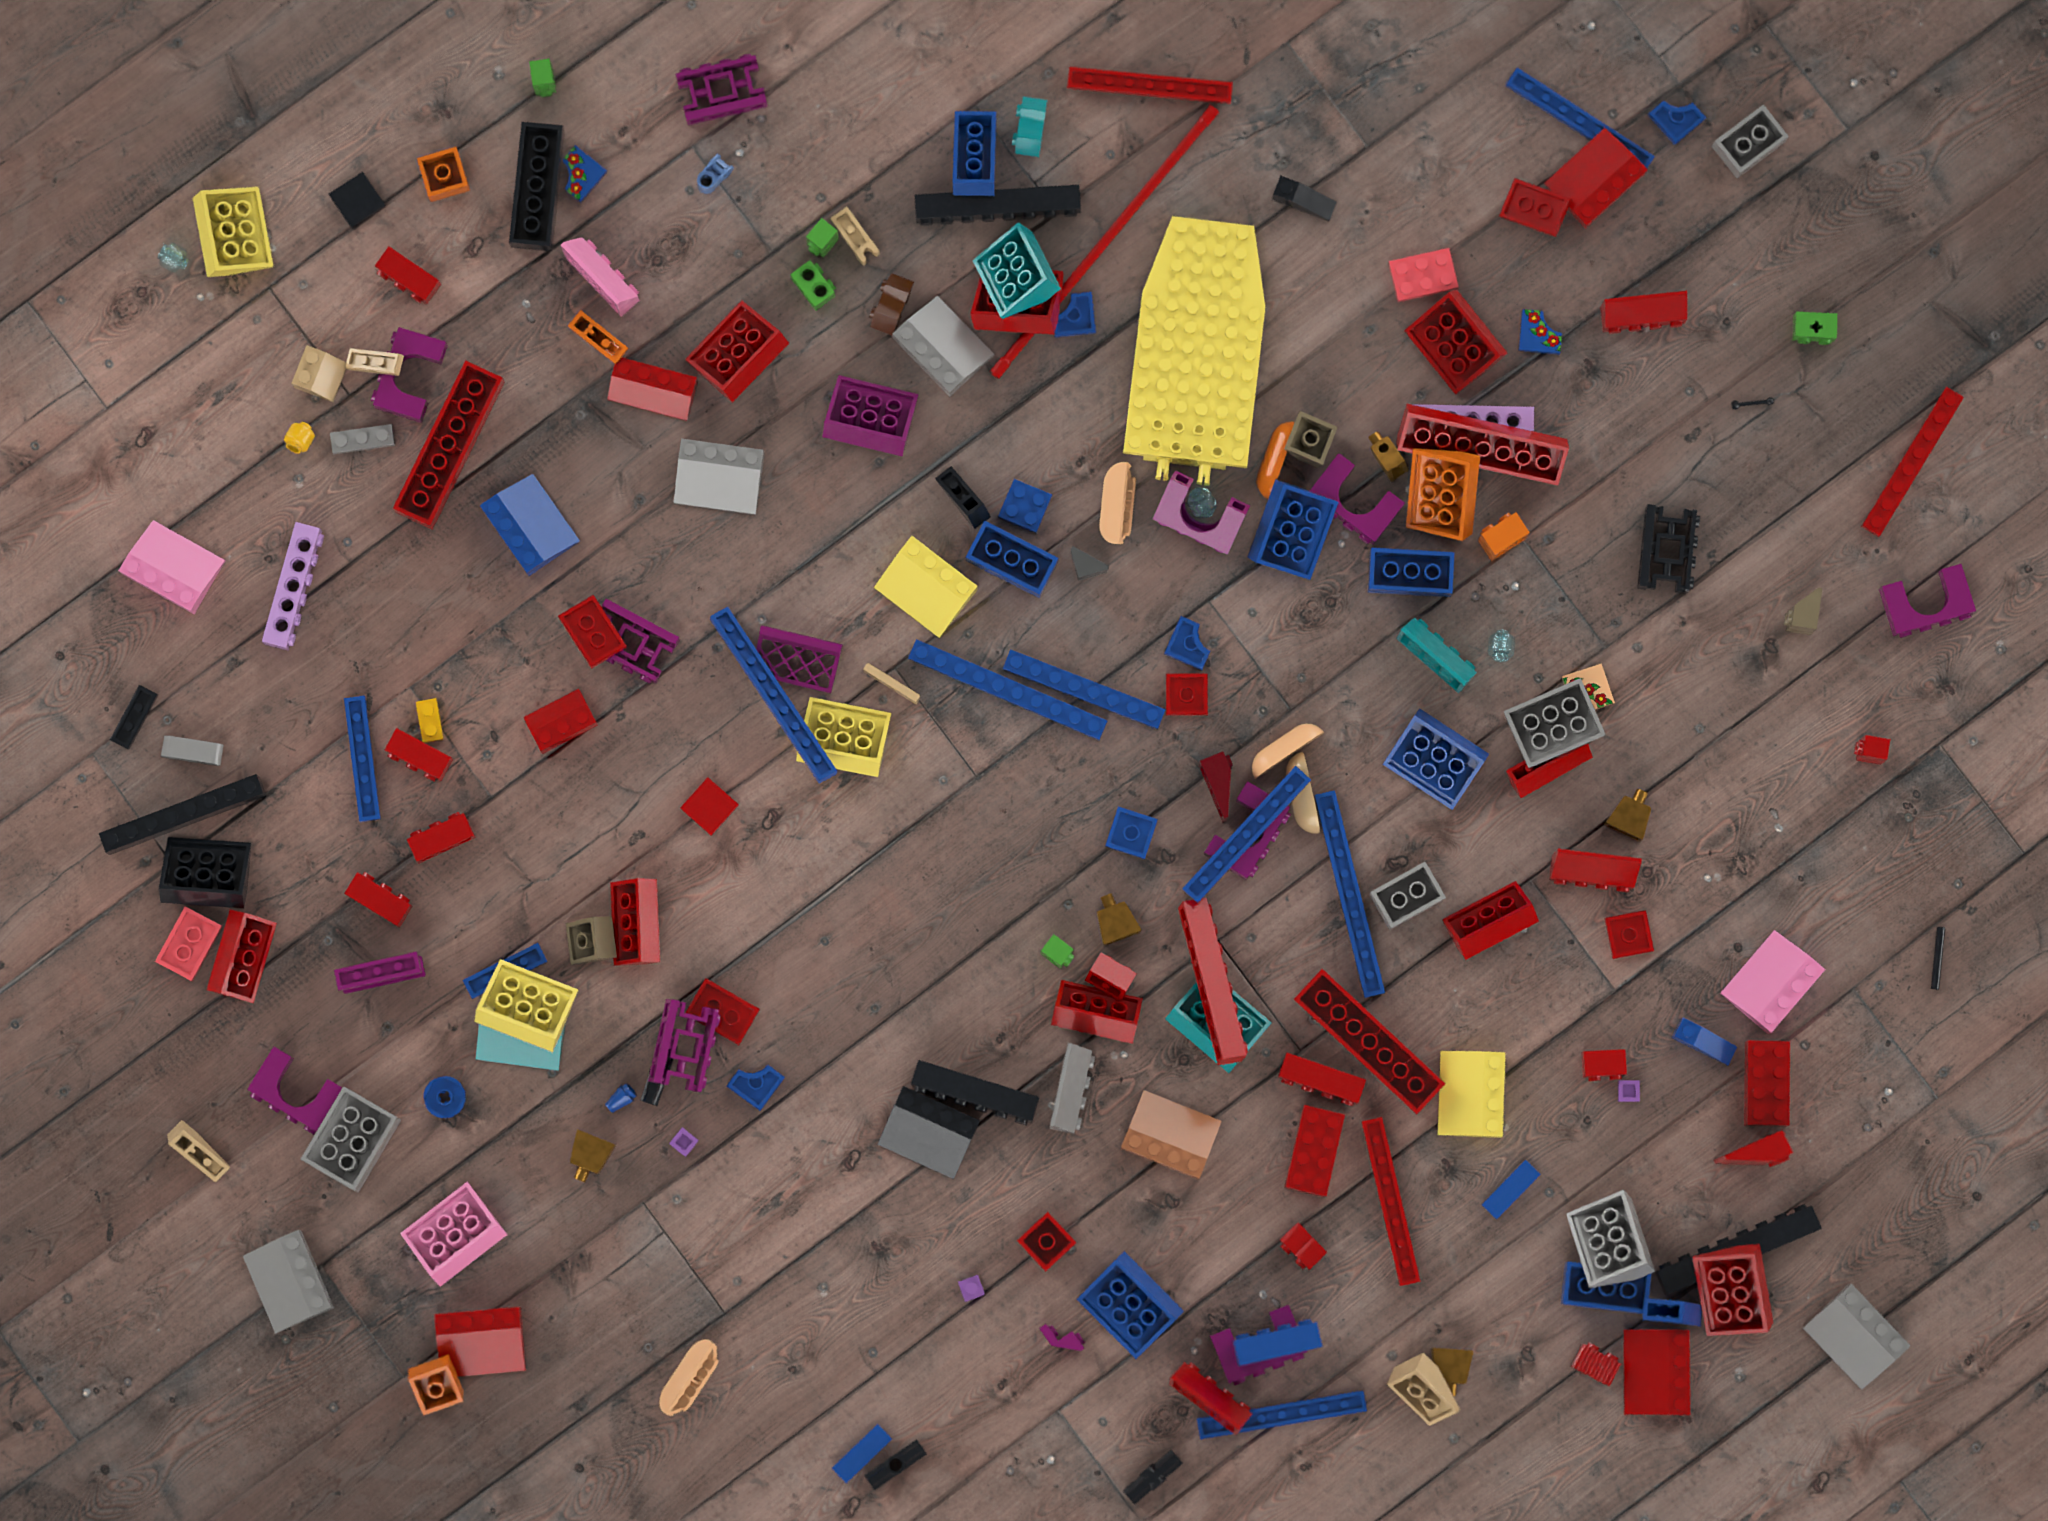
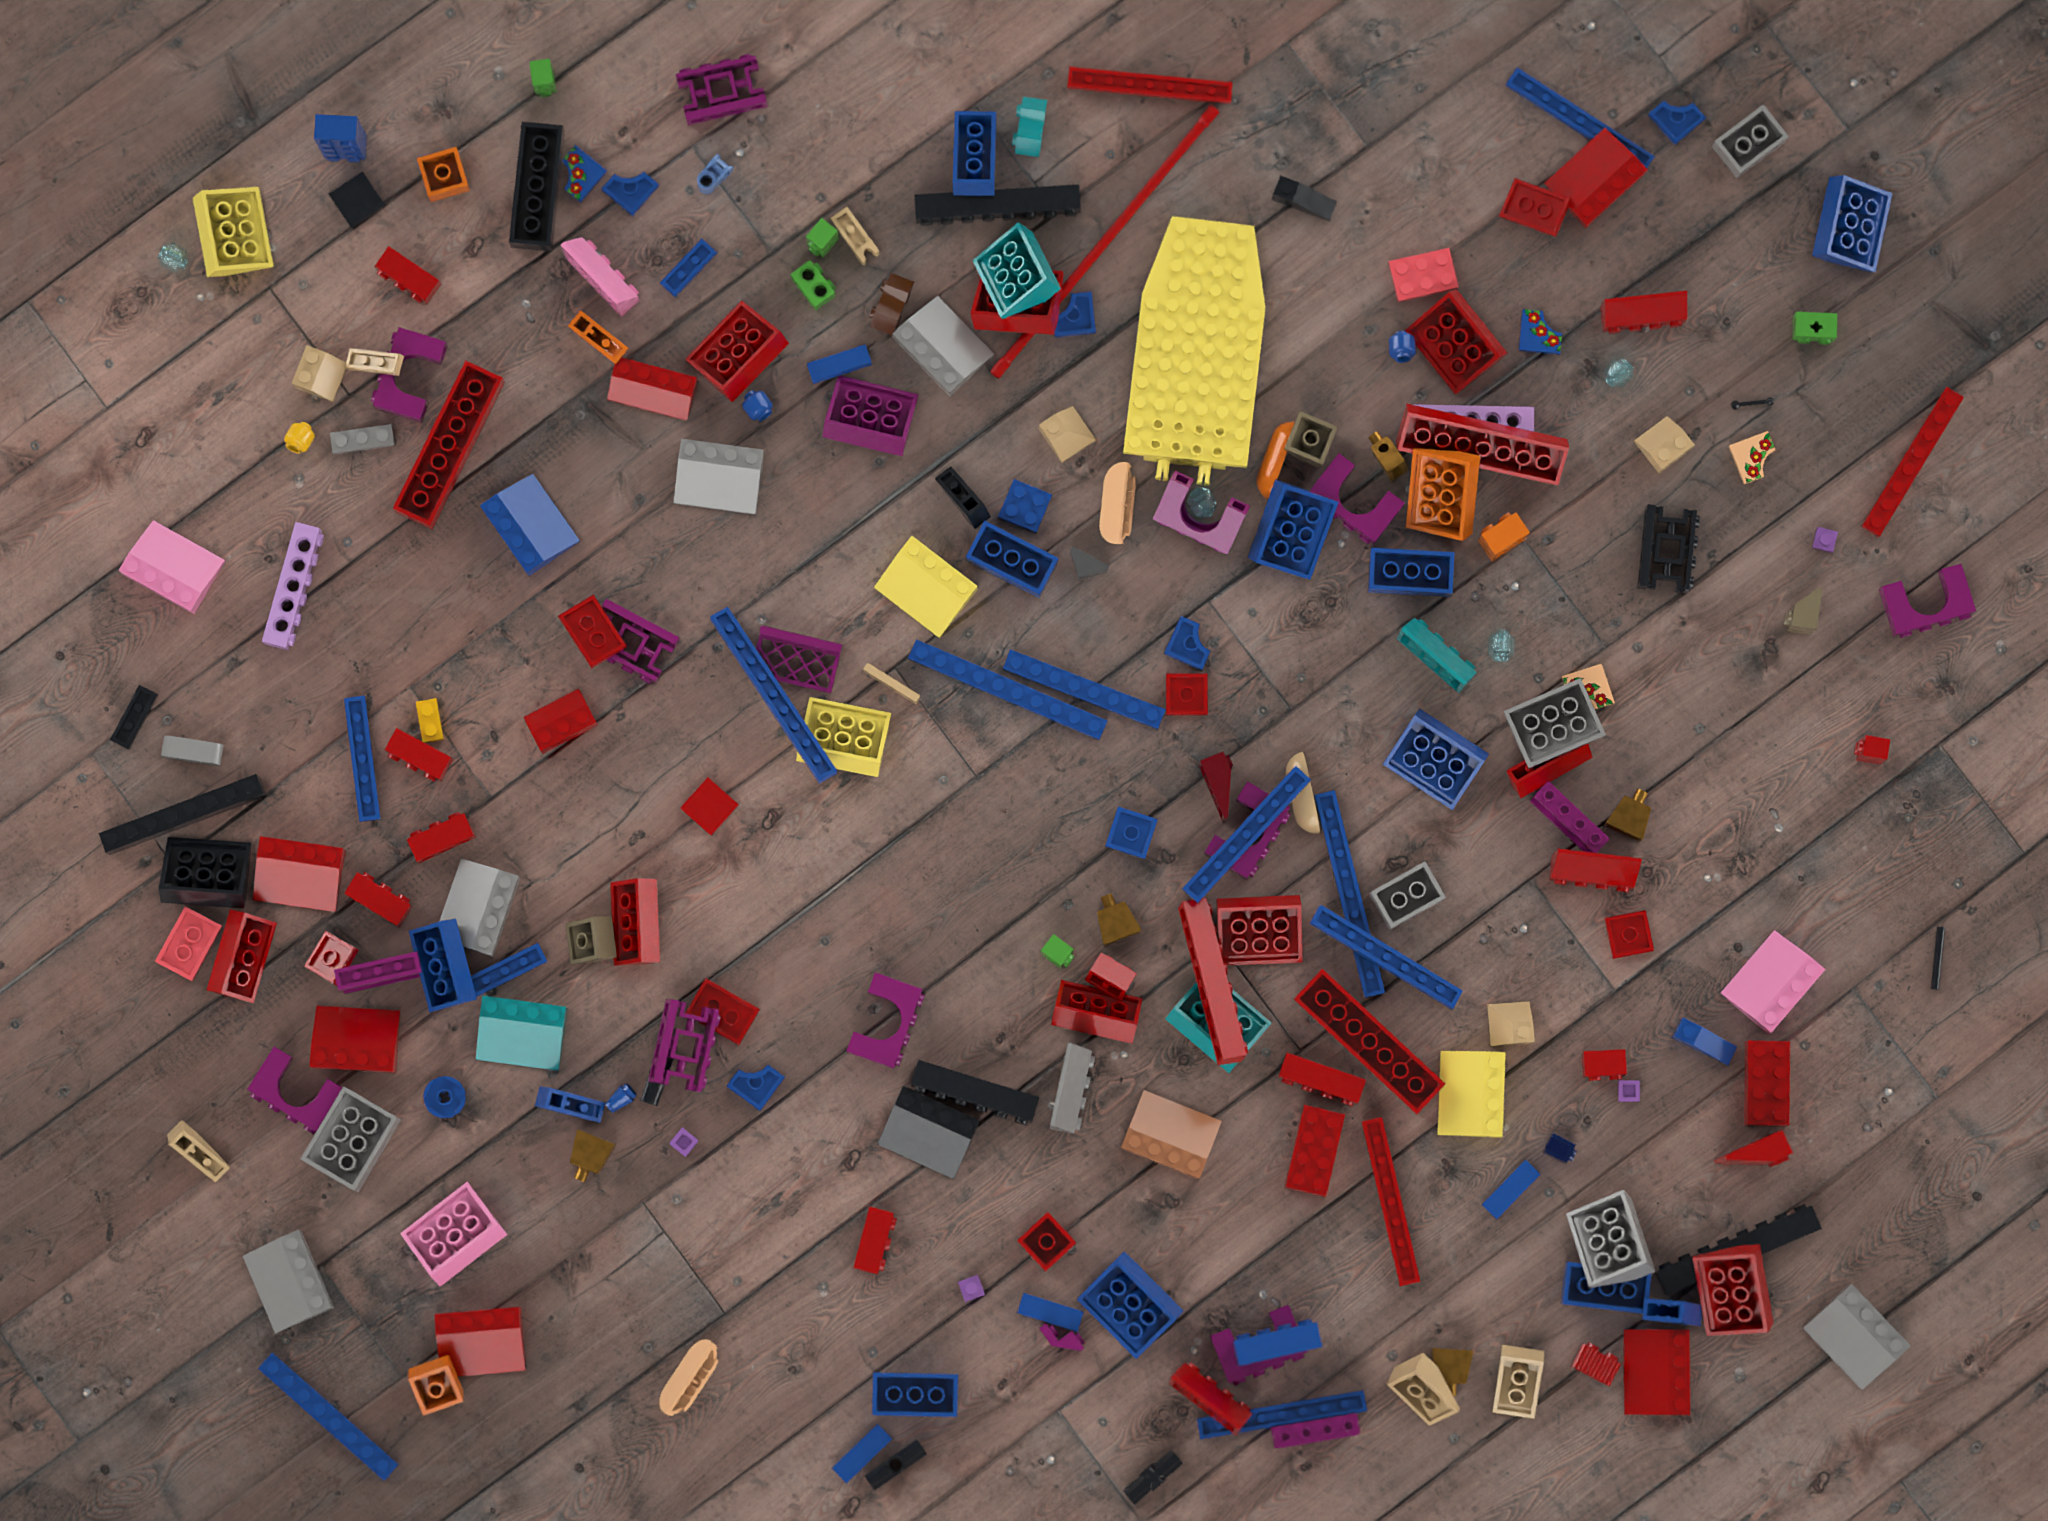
light yellow slope [474,959,578,1052] -> none
light nougat brick [1252,723,1324,779] -> none
red brick [1279,1222,1327,1270] -> none
red slope [1442,881,1539,960] -> none
none -> slope [253,836,346,912]
none -> blue plate [258,1353,399,1481]
none -> tile [304,931,359,986]
none -> red slope [309,1006,401,1073]
none -> blue brick [314,114,367,163]
none -> blue brick [409,918,477,1012]
none -> light grey slope [439,859,521,958]
none -> blue slope [535,1086,605,1123]
none -> blue tile [601,171,659,217]
none -> blue tile [660,239,717,298]
none -> blue head [742,390,773,422]
none -> blue tile [807,344,872,384]
none -> magenta arch [846,972,925,1069]
none -> red brick [853,1206,897,1275]
none -> blue brick [872,1373,958,1417]
none -> blue tile [1017,1293,1084,1332]
none -> tan slope [1039,406,1096,463]
none -> red slope [1216,895,1303,966]
none -> magenta fence [1271,1414,1360,1449]
none -> blue plate [1309,905,1463,1009]
none -> blue head [1388,331,1416,363]
none -> tan slope [1487,1001,1535,1046]
none -> tan slope [1492,1345,1544,1419]
none -> magenta fence [1529,782,1609,853]
none -> clear blue brick [1542,1133,1577,1164]
none -> clear light blue head [1604,357,1634,388]
none -> tan slope [1634,416,1695,473]
none -> light nougat tile [1729,431,1775,485]
none -> blue slope [1812,175,1892,273]
none -> medium lavender plate [1812,527,1838,553]

